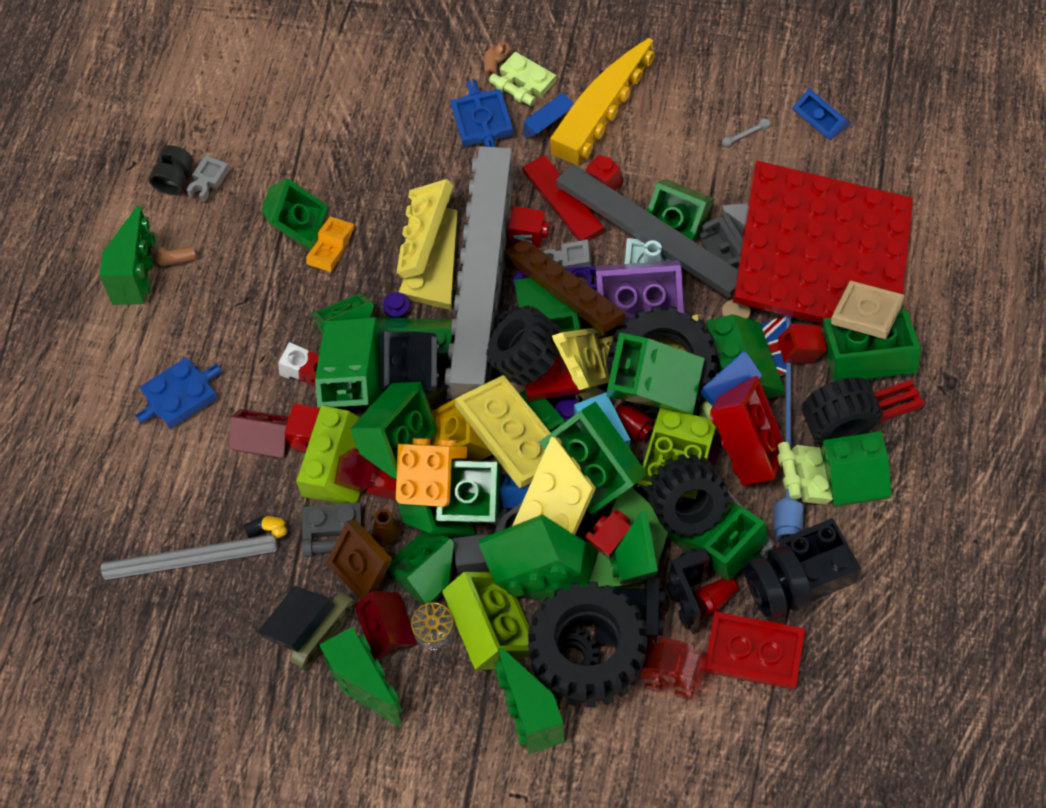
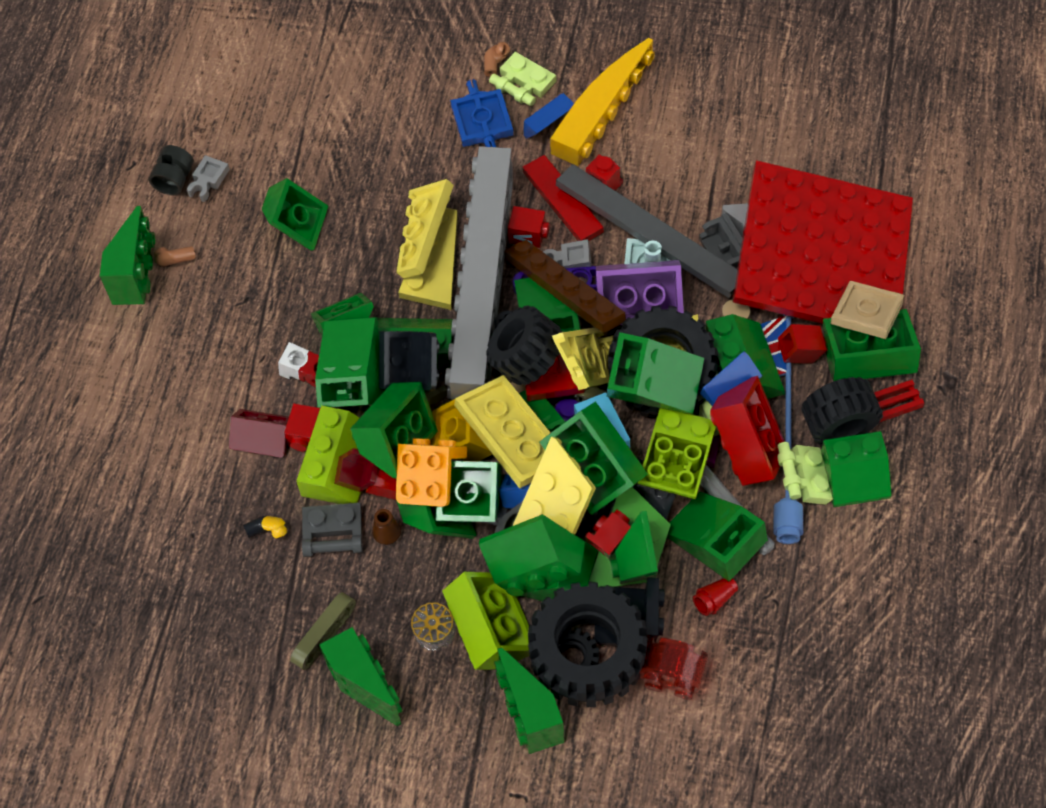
light grey axle [101,535,277,580] -> none
blue plate [135,357,222,429] -> none
black tile [257,586,335,652] -> none
light orange slope [306,216,354,272] -> none
reddish brown tile [327,519,393,600] -> none
dark red panel [354,591,417,659] -> none
dark purple plate [382,292,410,318] -> none
green slope [386,531,454,604] -> none
dark grey brick [453,534,490,577] -> none
red brick [615,402,654,443] -> none
green slope [647,179,715,242] -> none
black tyre [647,454,730,538] -> none
black bracket [666,548,710,634] -> none
red plate [703,611,805,690] -> none
light grey hinge [722,118,770,147] -> none
black wheel [743,544,812,622] -> none
black slope [778,518,861,601] -> none
blue slope [792,88,851,140] -> none

